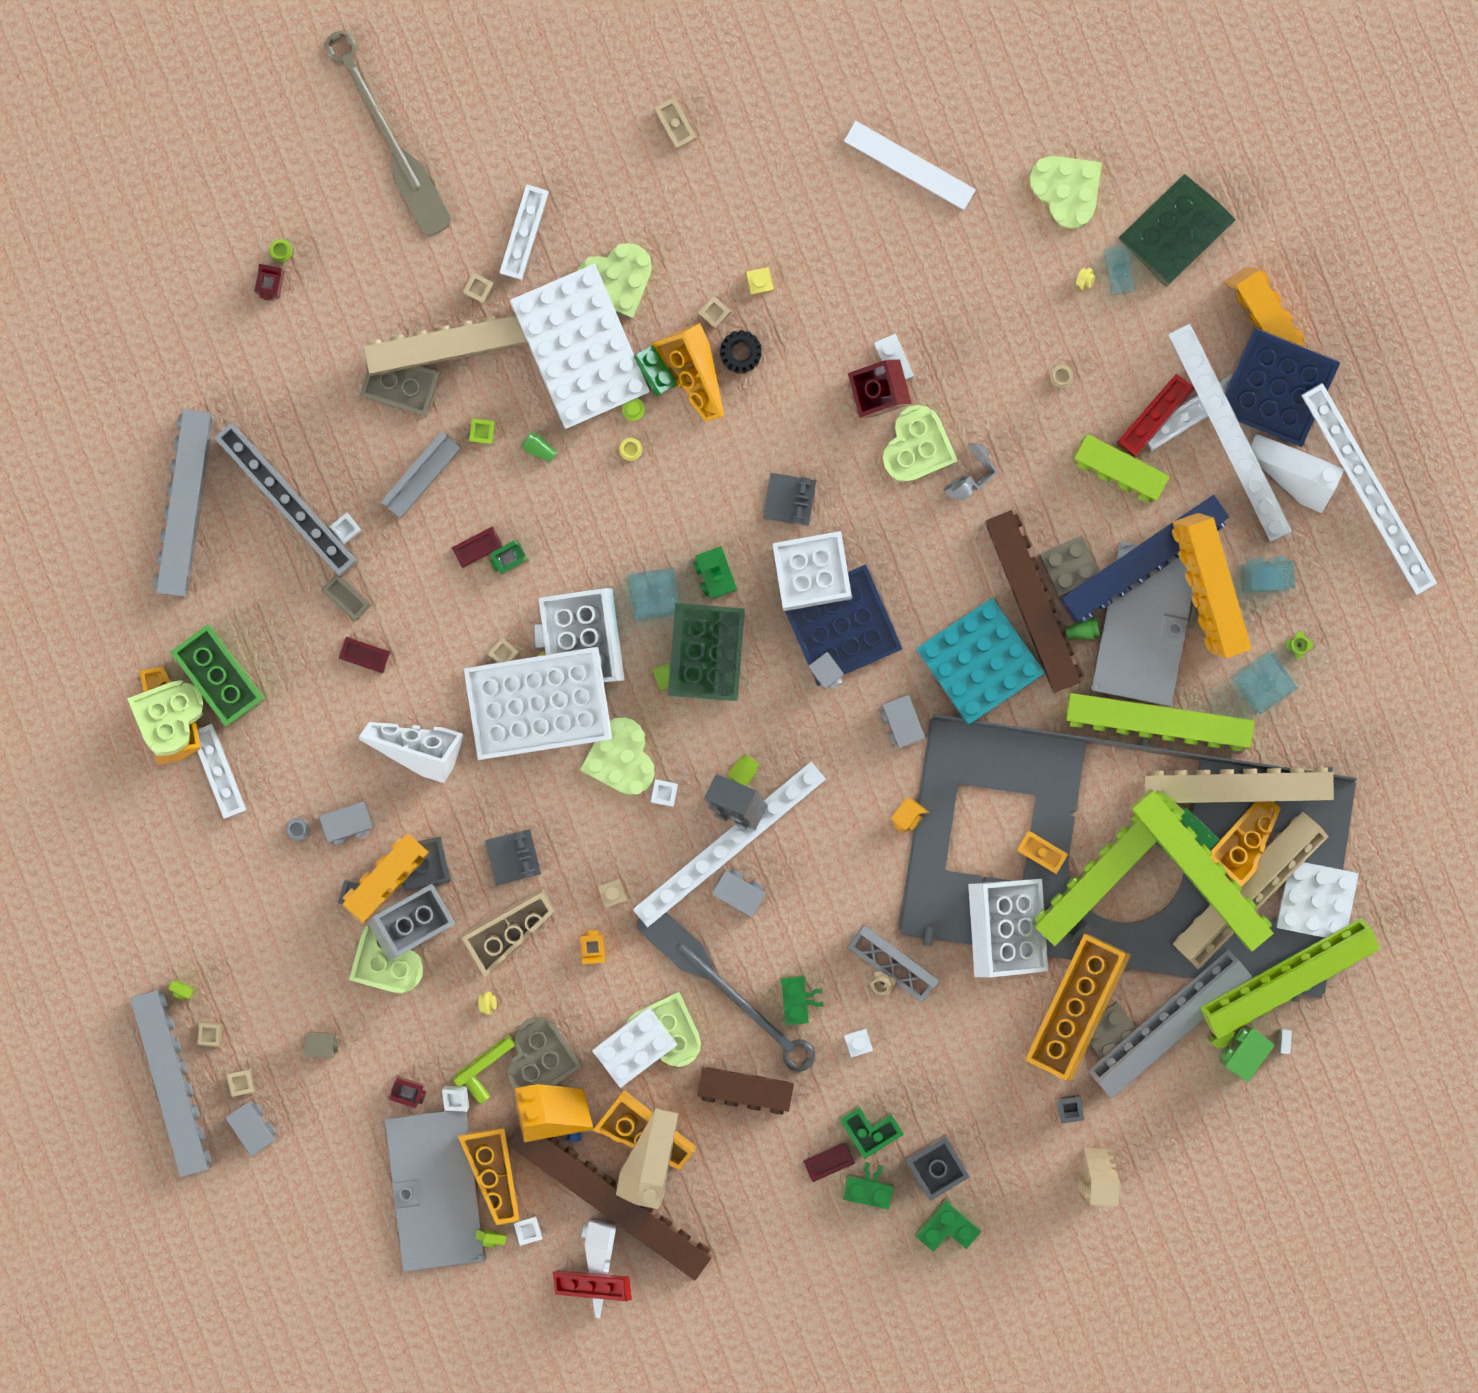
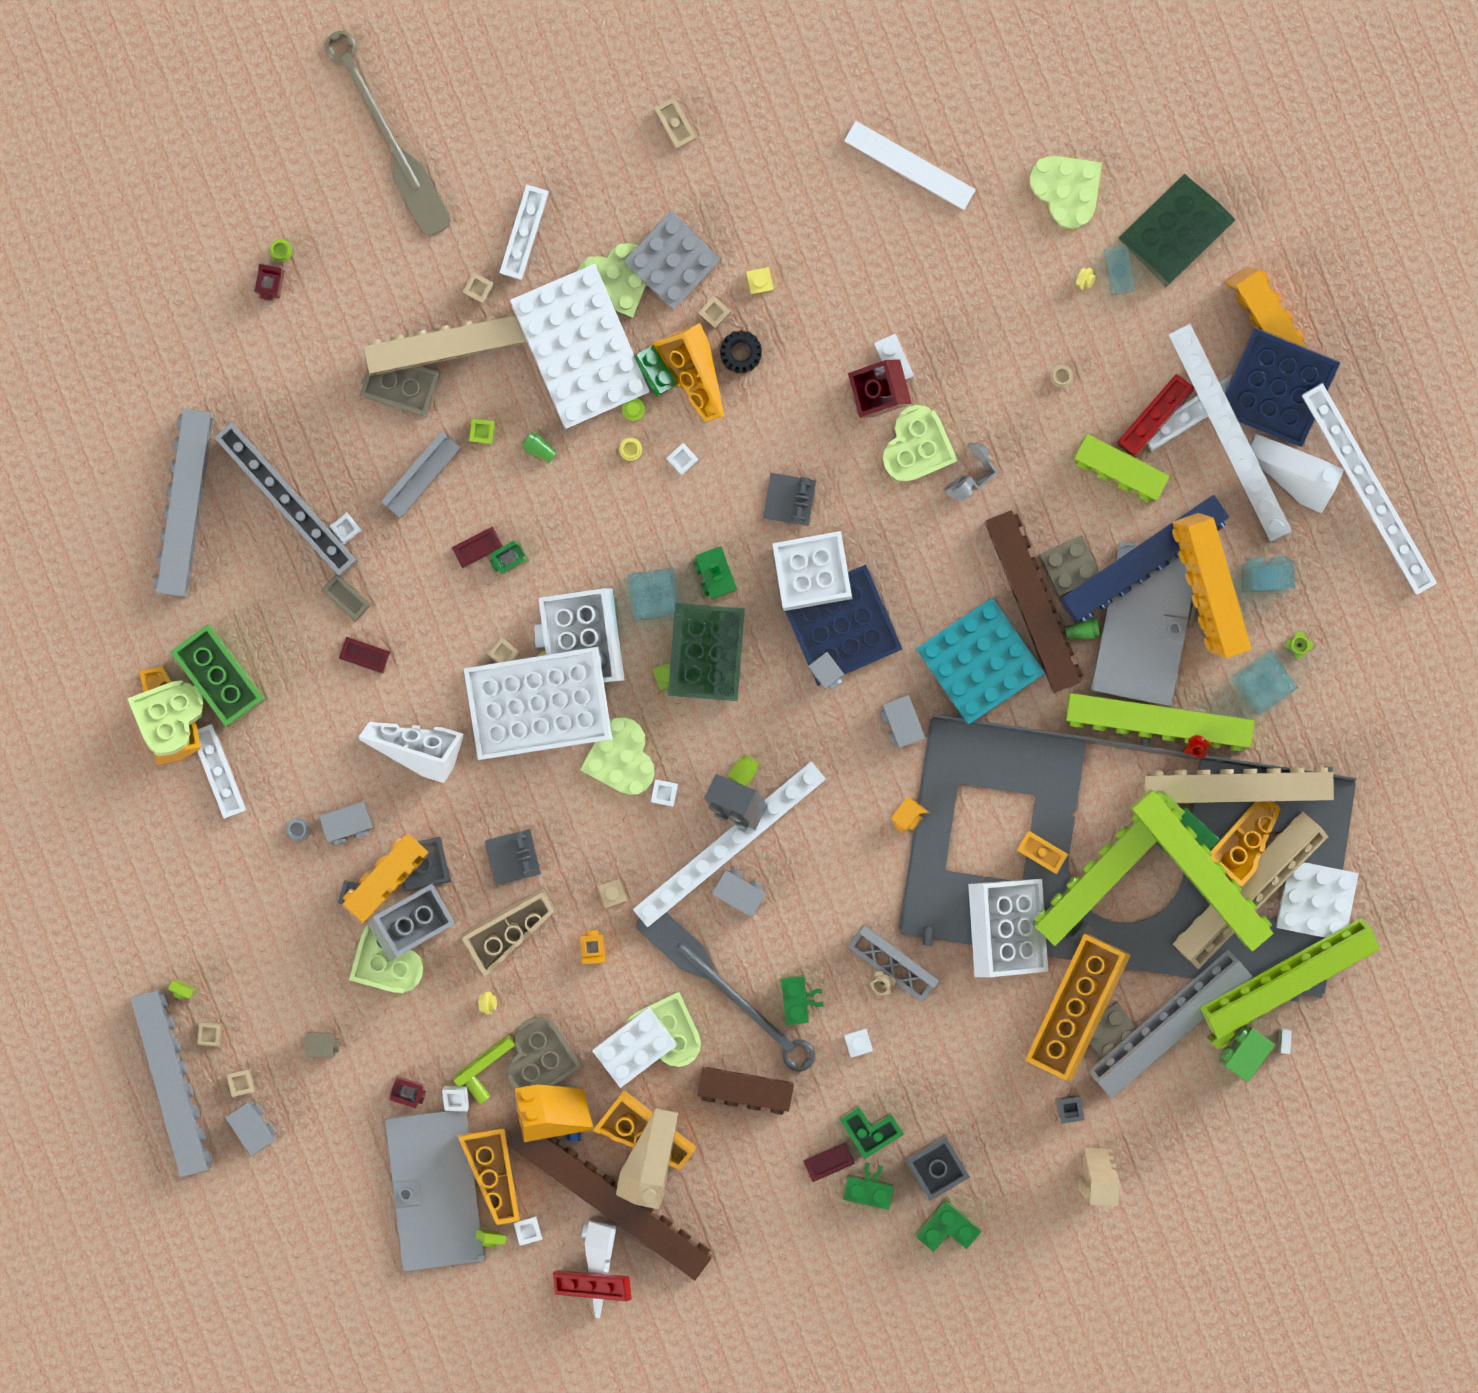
none -> light grey plate [623,211,721,310]
none -> white tile [666,443,699,476]
none -> red plate [1184,735,1211,758]

